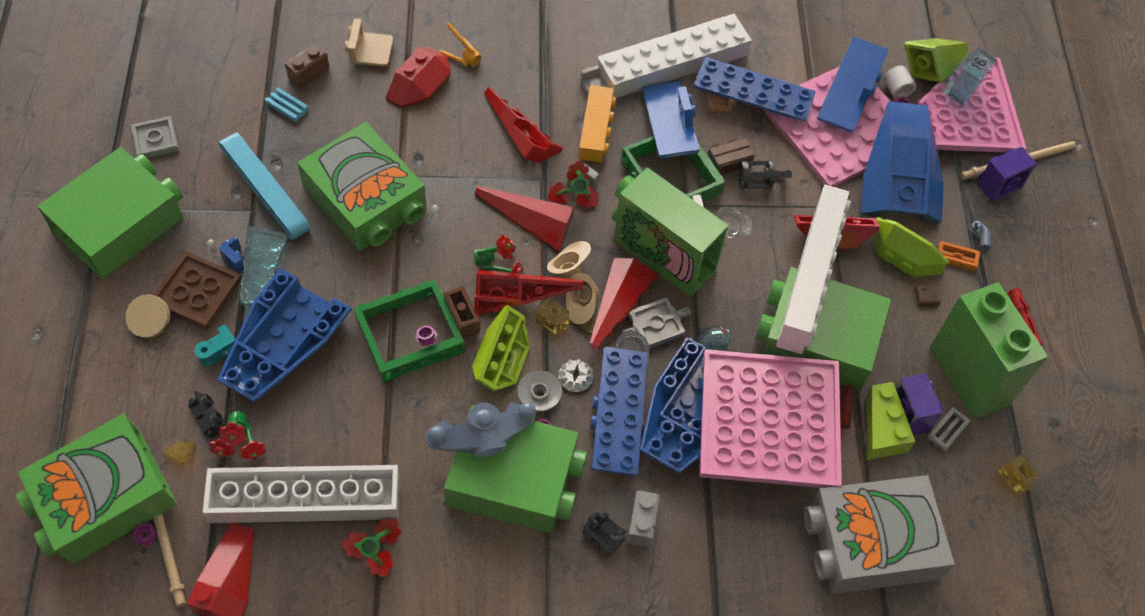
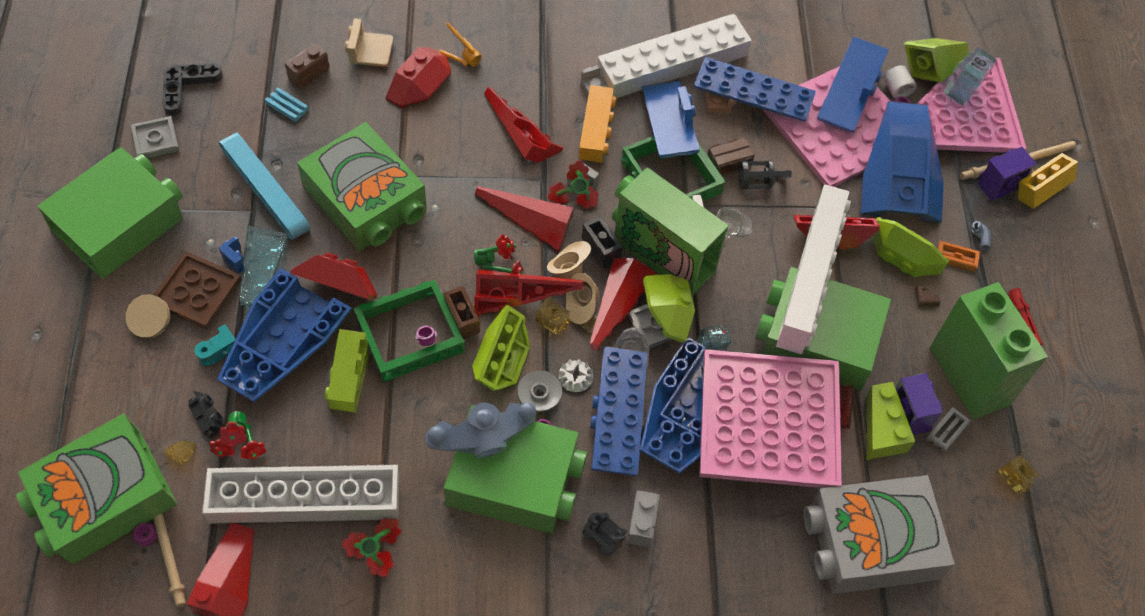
none -> black beam [162,63,223,116]
none -> red wedge [290,252,377,299]
none -> lime wedge [325,329,370,412]
none -> black brick [581,216,623,268]
none -> lime wedge [643,274,695,343]
none -> yellow brick [1018,153,1078,209]

